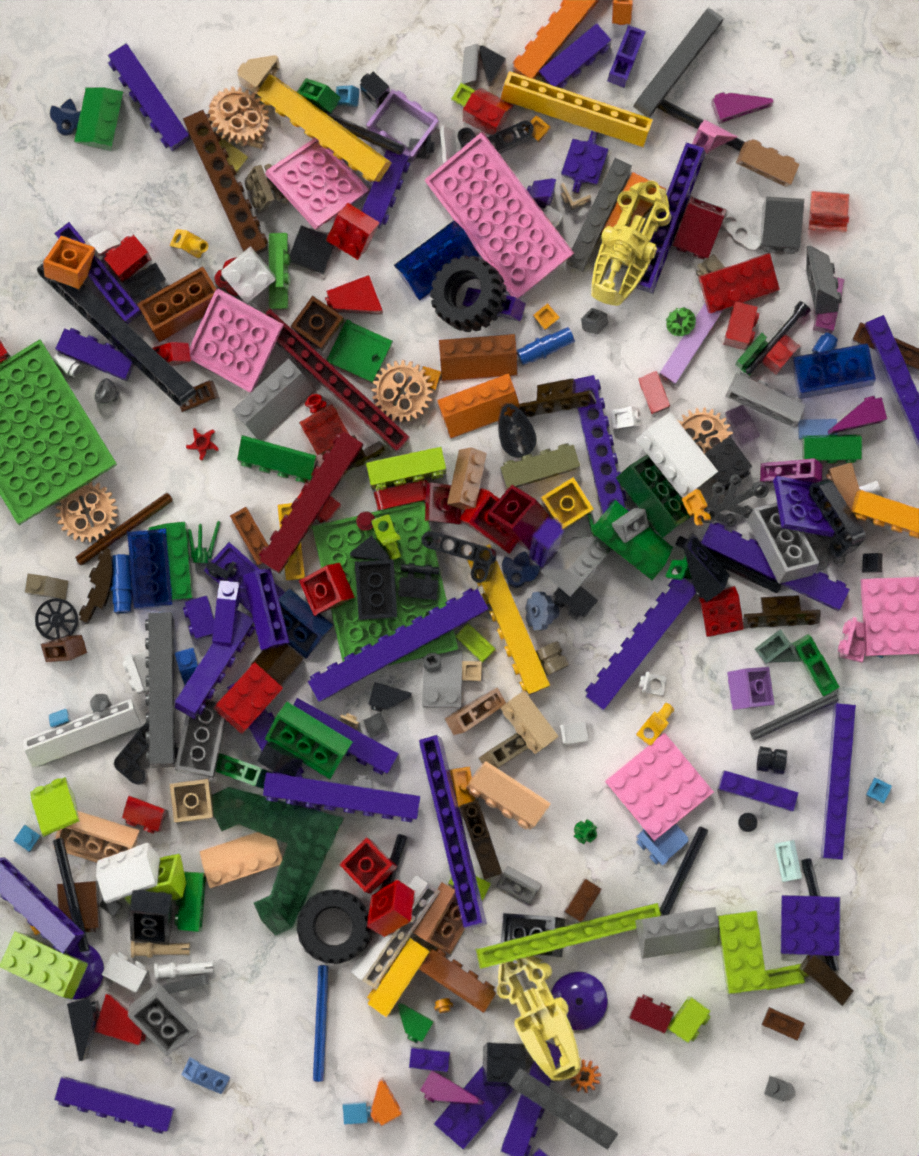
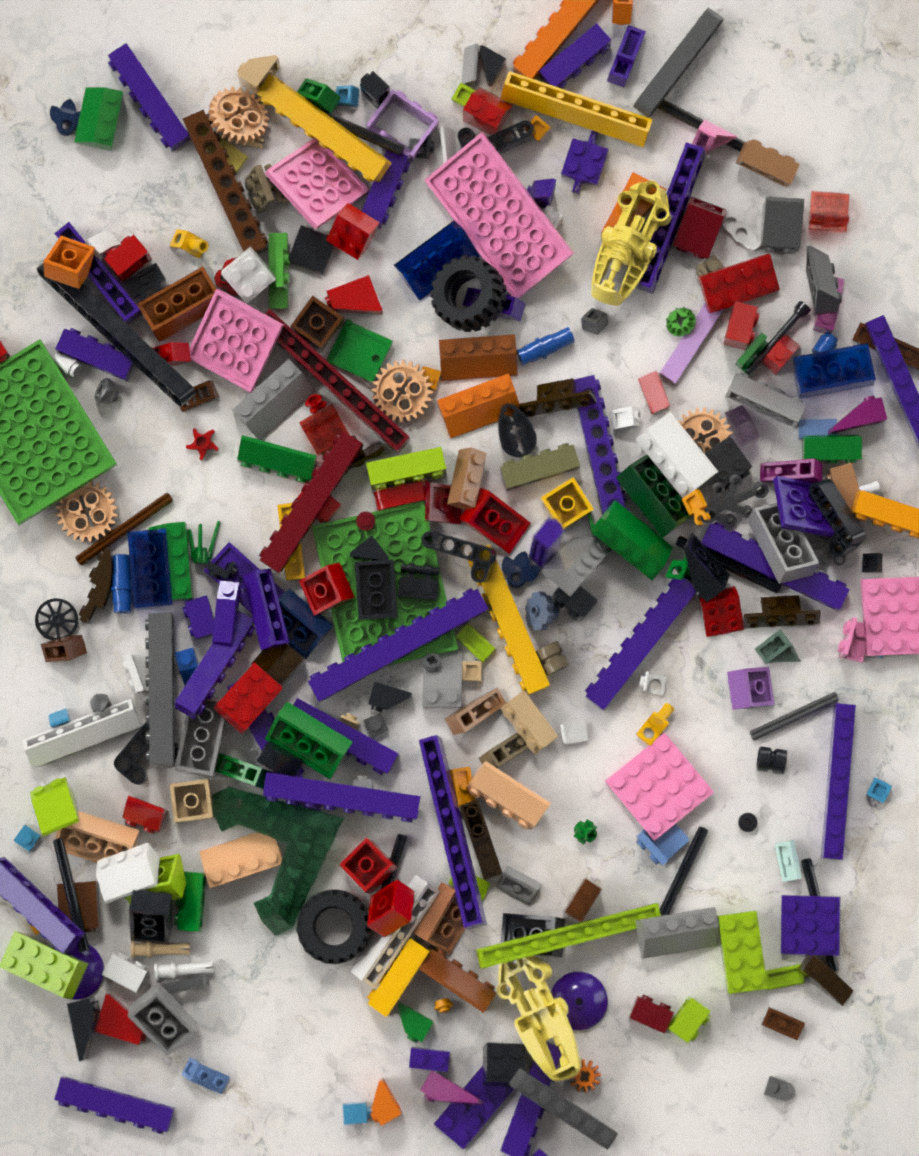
dark tan slope [25,573,69,600] -> none
dark grey slope [100,899,123,917] -> none
dark orange plate [230,507,269,566] -> none
blue axle [313,965,329,1082] -> none
lime bracket [371,514,401,560] -> none
dark red slope [487,485,553,551] -> none
light orange plate [533,303,560,330] -> none
tan bracket [560,183,591,210] -> none
dark grey brick [566,158,632,271] -> none
light grey slope [612,508,649,543] -> none
magenta slope [711,92,774,124] -> none
dark purple brick [717,770,799,811] -> none
green slope [792,634,840,697] -> none

